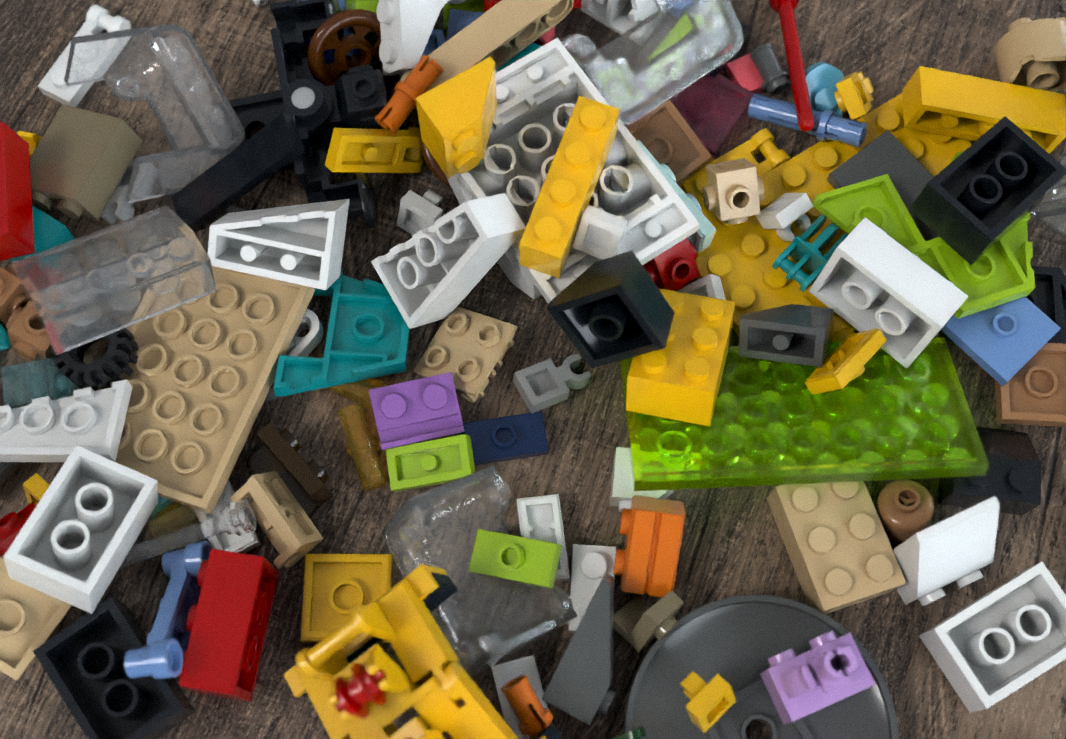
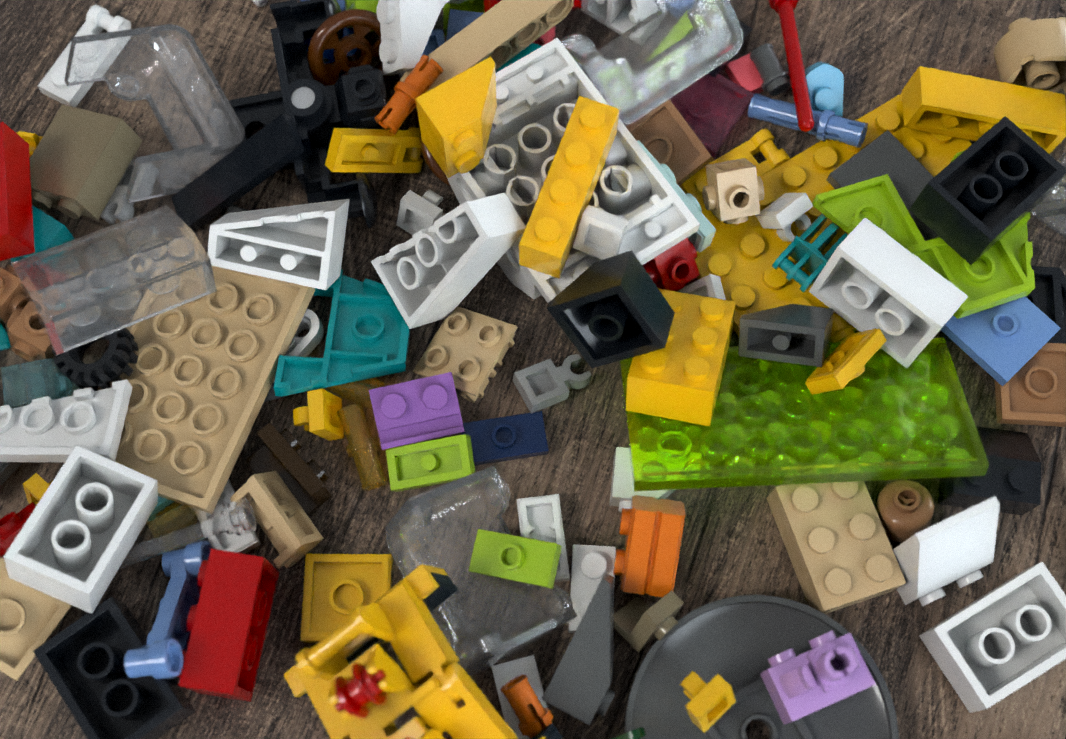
yellow plate [834,71,874,120] -> none
none -> yellow tile [293,388,344,441]

